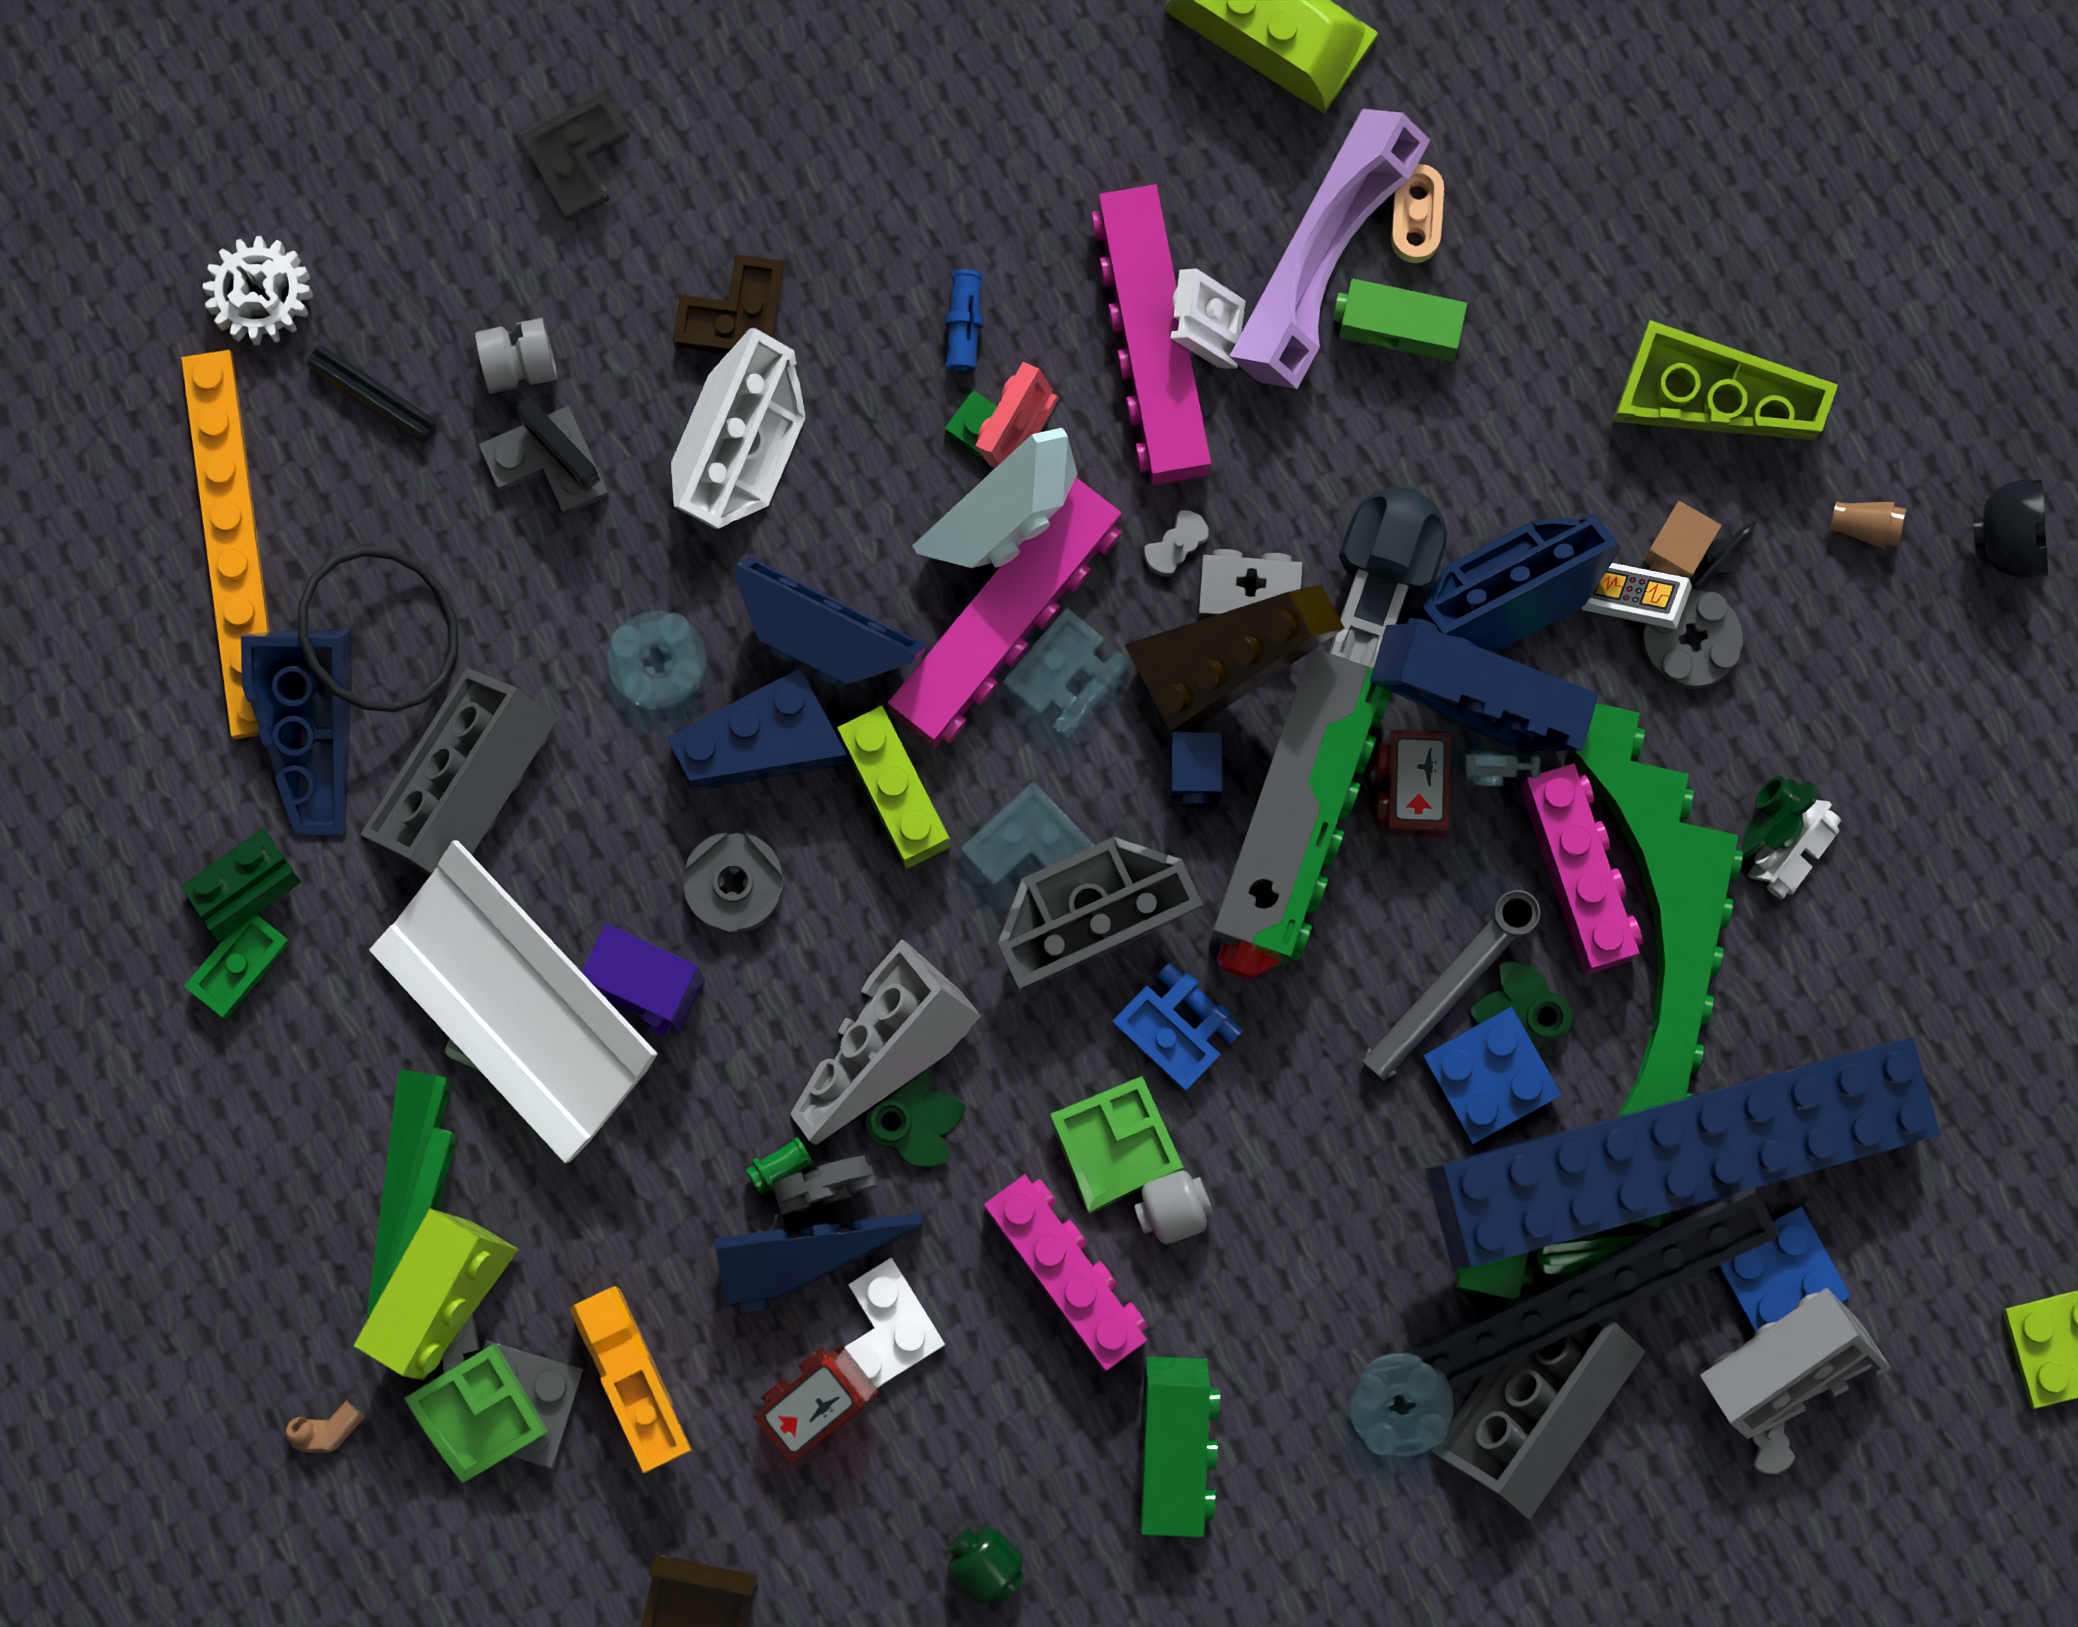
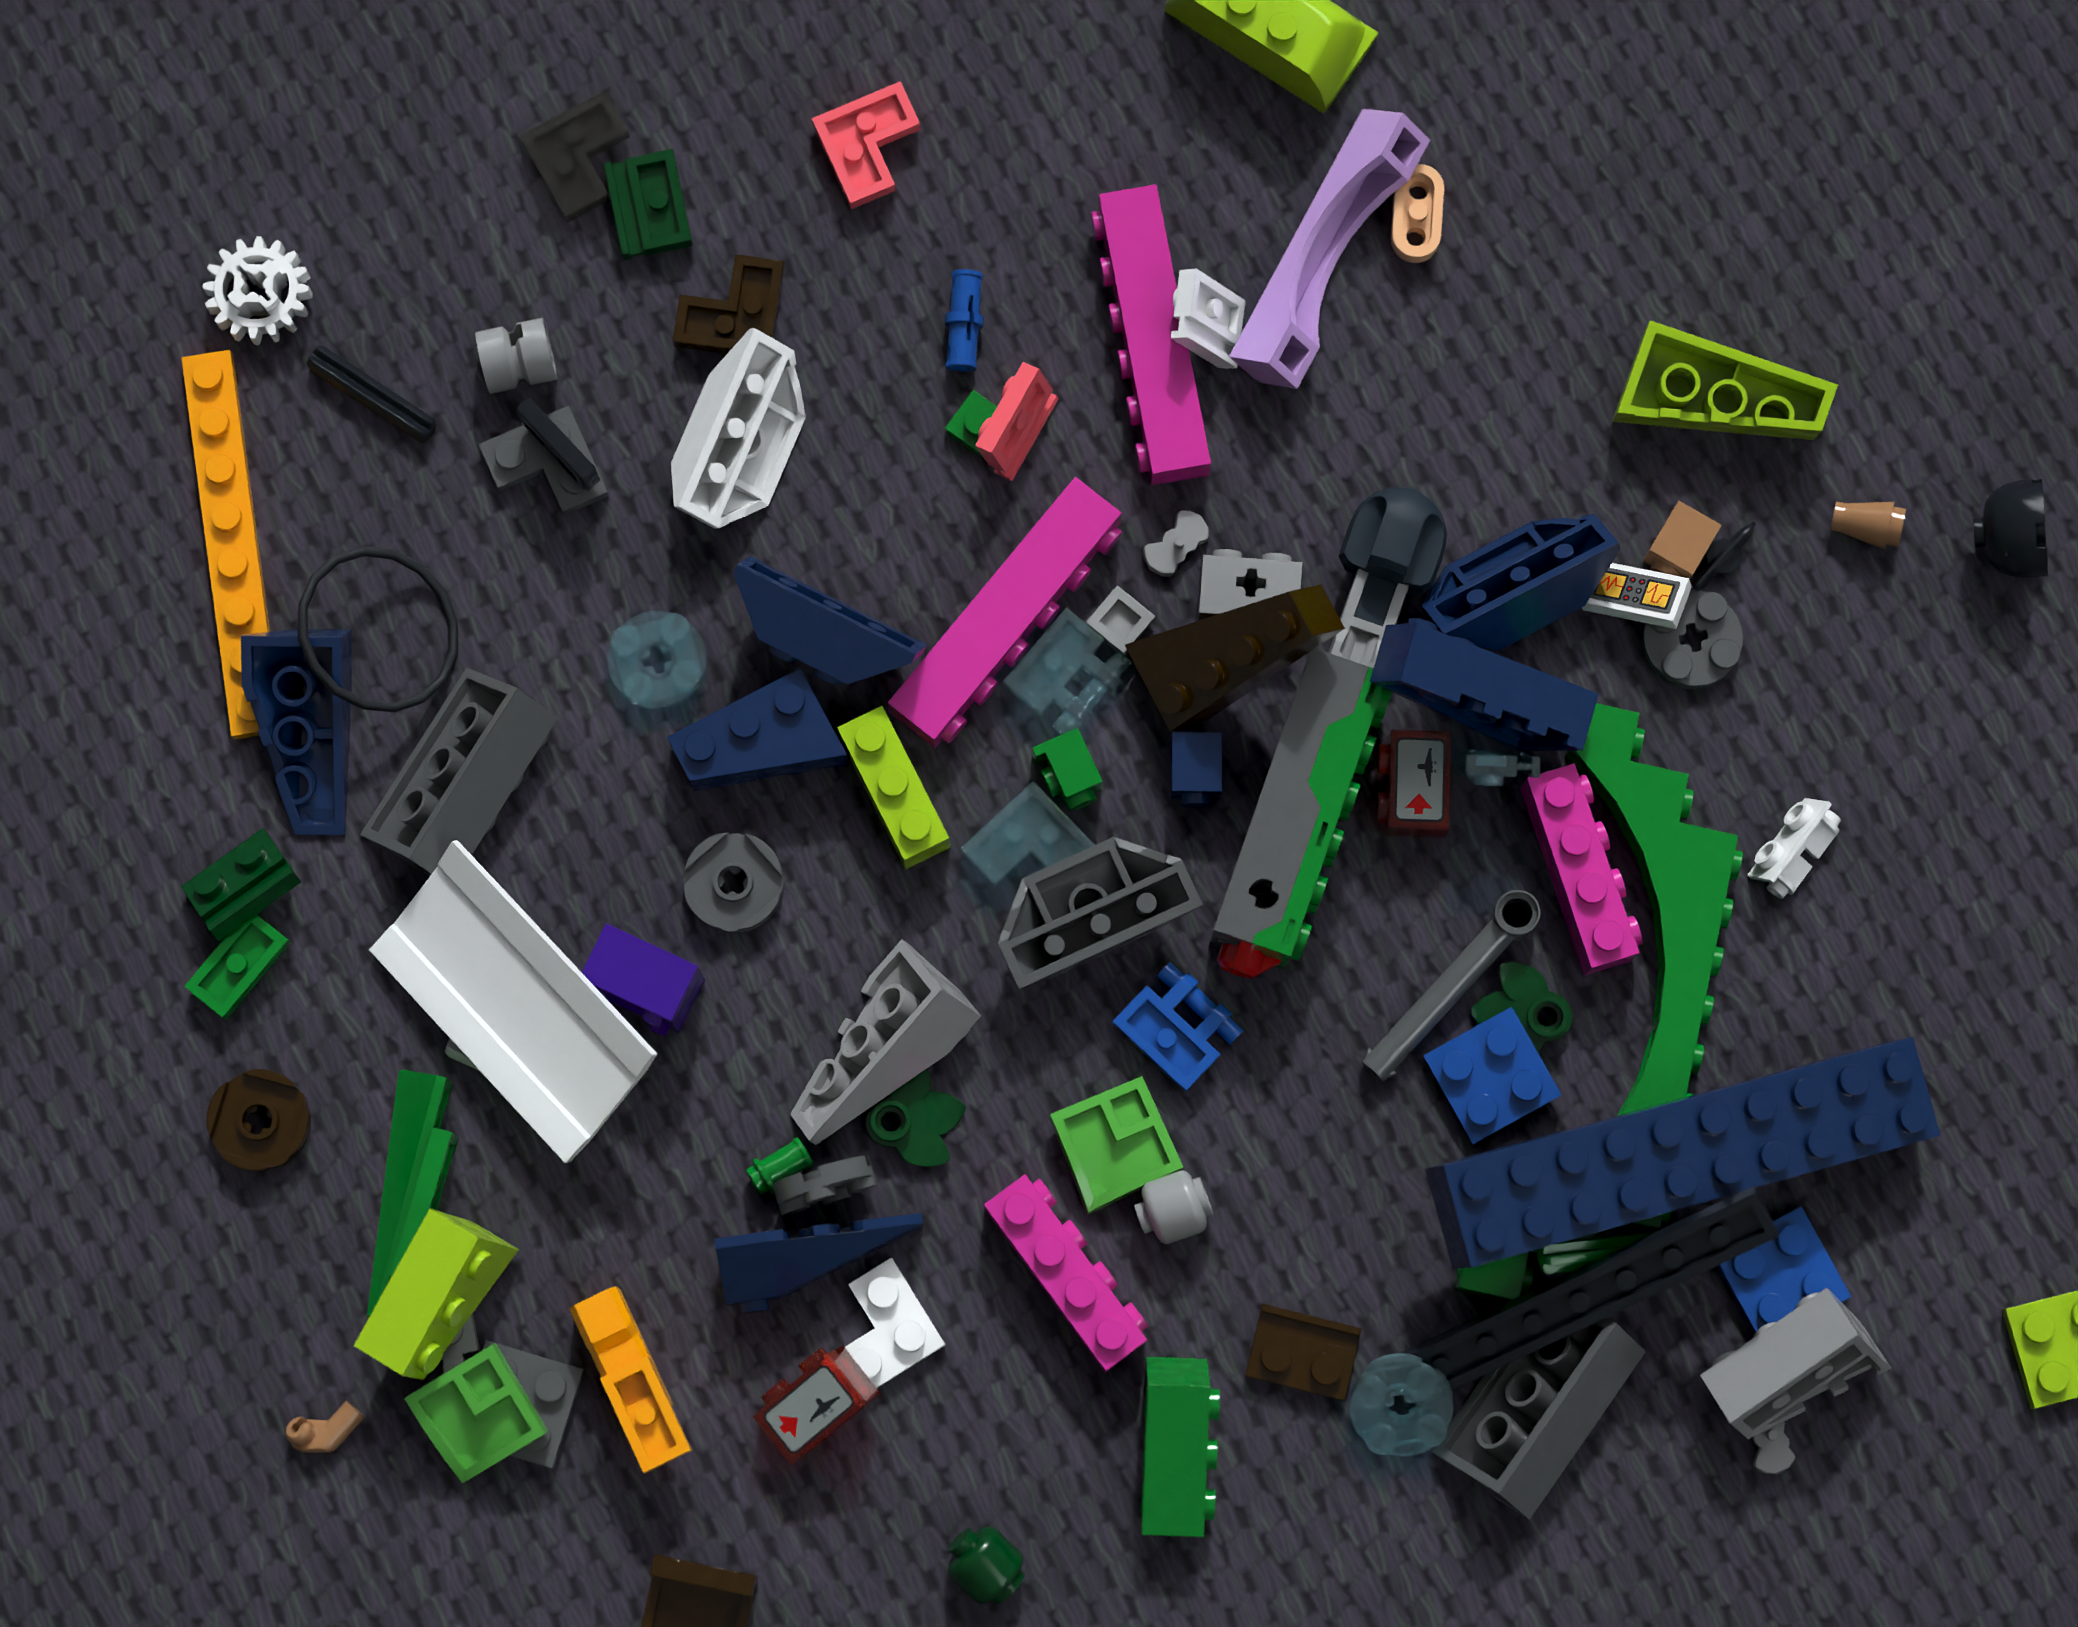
light aqua wedge [912,428,1078,568] -> none
bright green brick [1332,278,1467,362] -> none
dark green plate [1741,776,1818,858] -> none
none -> dark brown plate [206,1069,311,1172]
none -> dark green plate [604,149,693,260]
none -> coral plate [812,81,920,209]
none -> green brick [1032,728,1103,812]
none -> light grey plate [1085,585,1156,658]
none -> dark brown plate [1245,1304,1362,1401]

